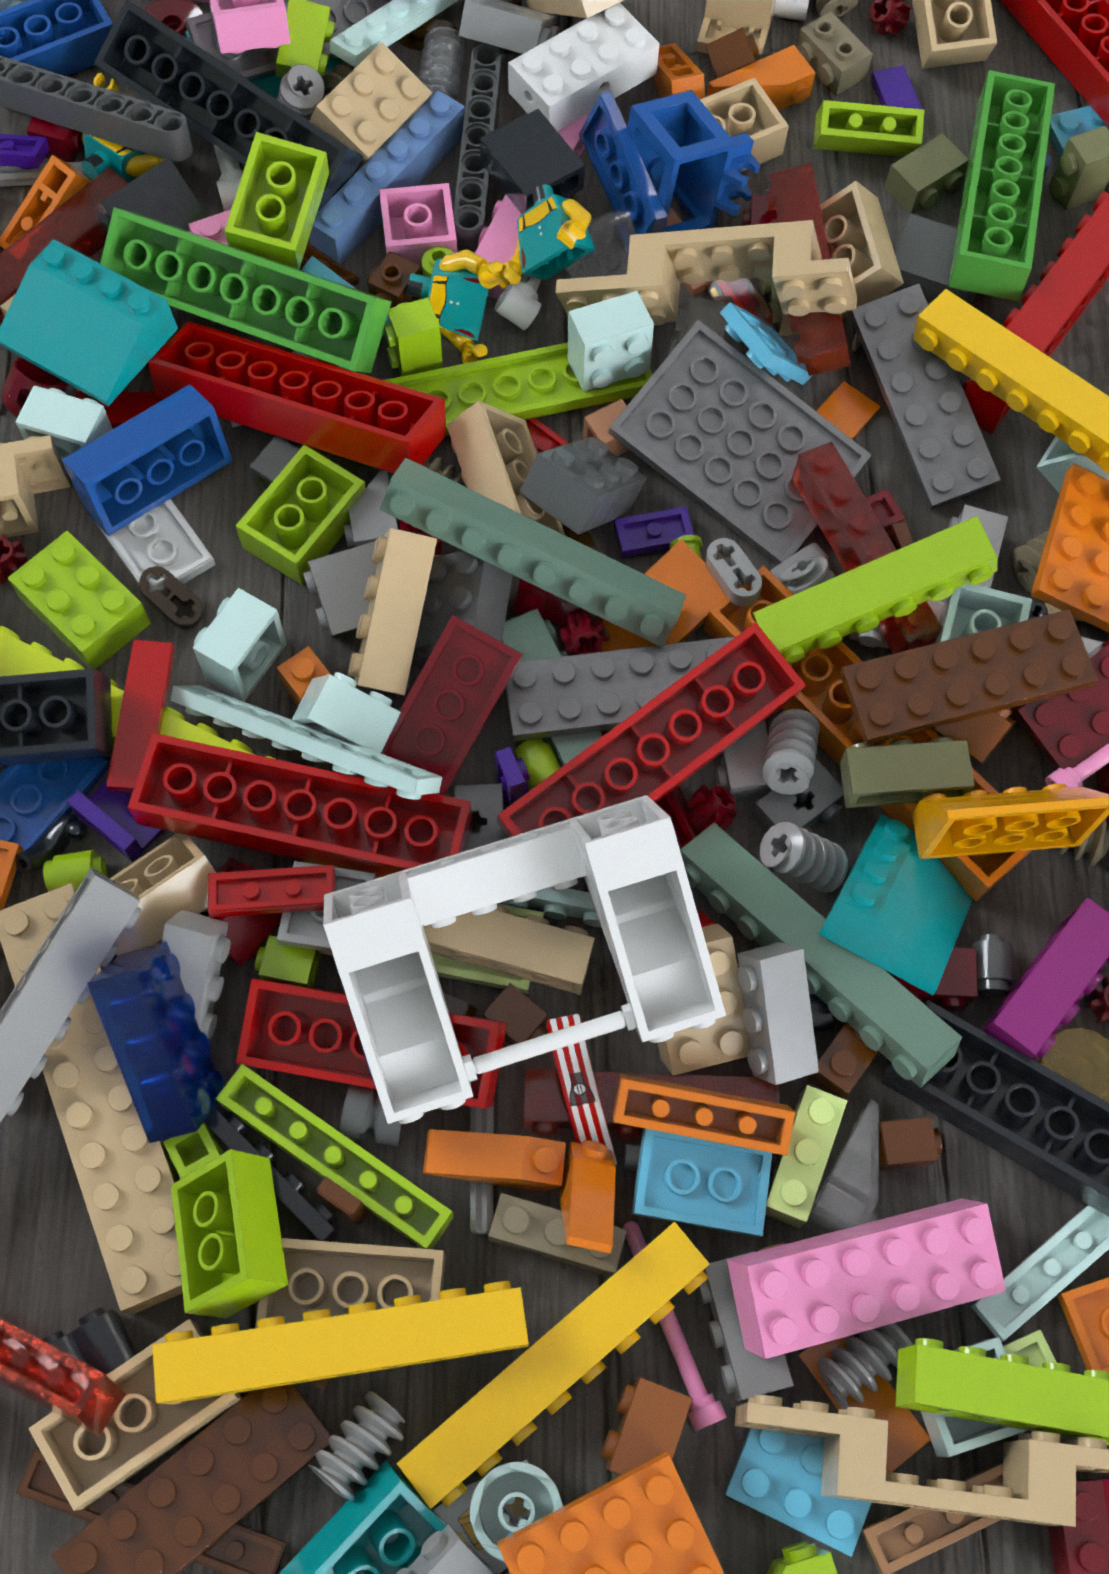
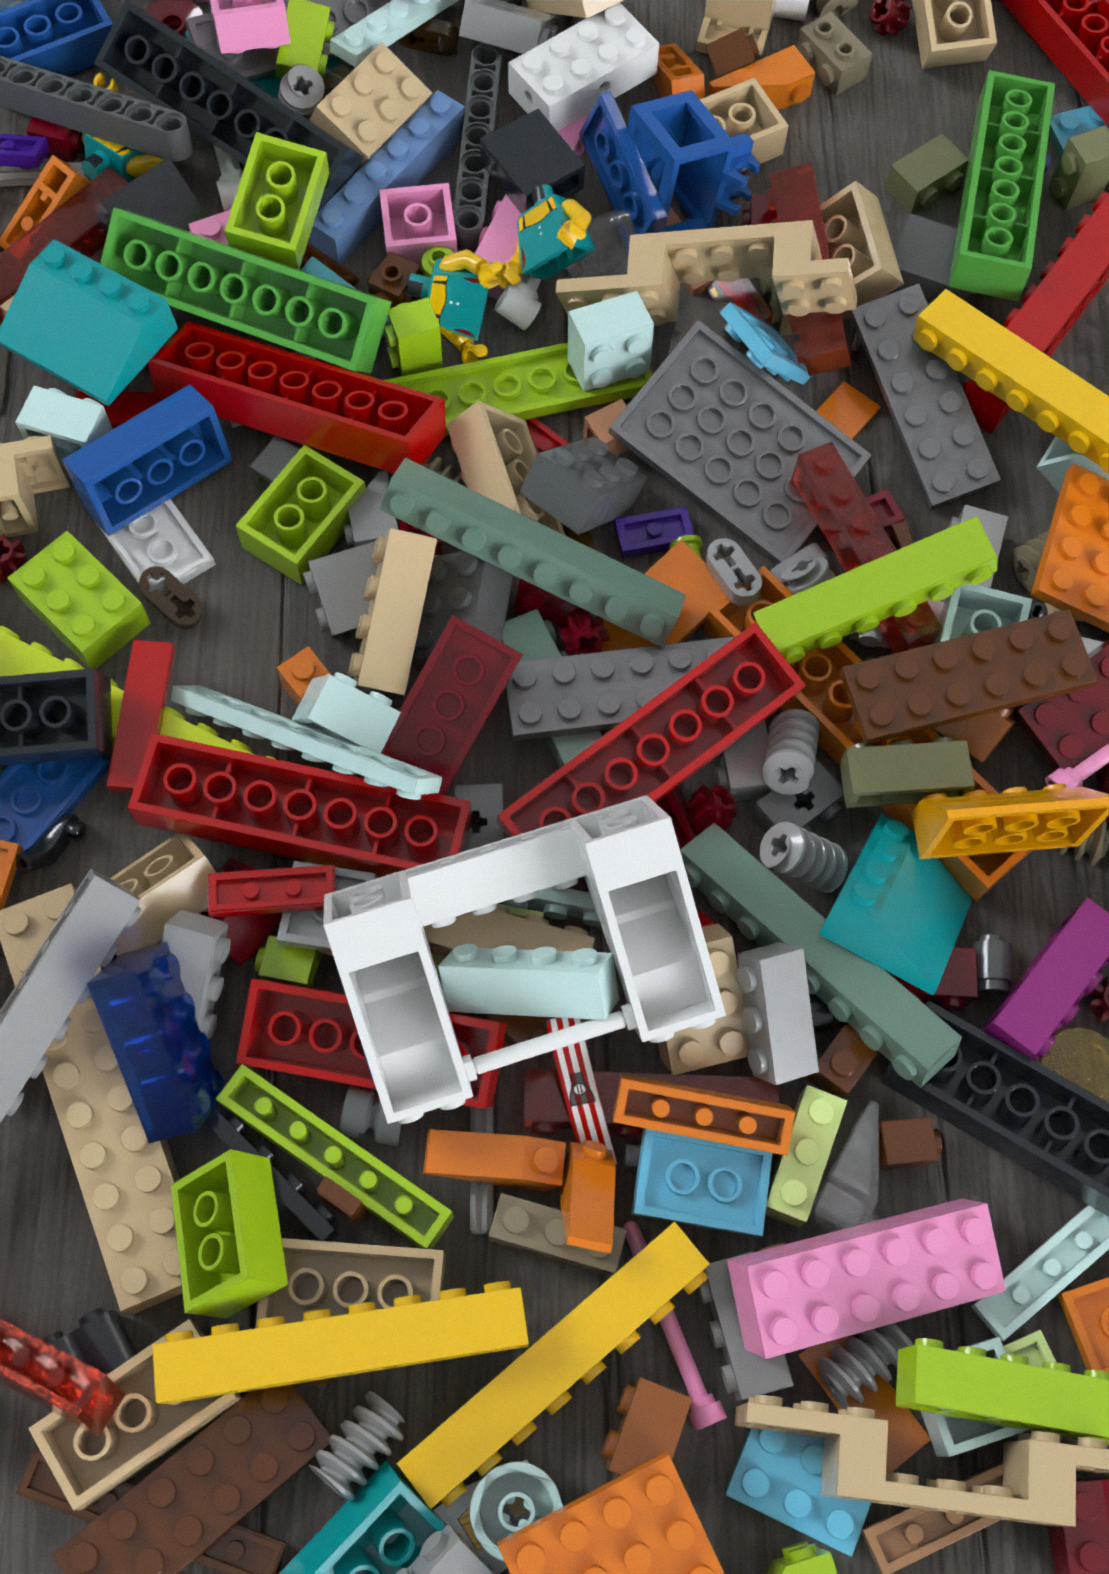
dark red helmet [2,357,68,418] -> none
lime brick [43,849,108,891] -> none
dark purple panel [66,780,164,863] -> none
lime brick [163,1120,224,1179] -> none
light aqua brick [193,588,287,702] -> none
clear piece [419,26,465,101] -> none
dark purple plate [495,747,530,807] -> none
lime brick [515,738,561,791] -> none
lime brick [813,100,925,157] -> none
dark purple tile [871,65,925,119] -> none
none -> light aqua brick [438,944,619,1020]

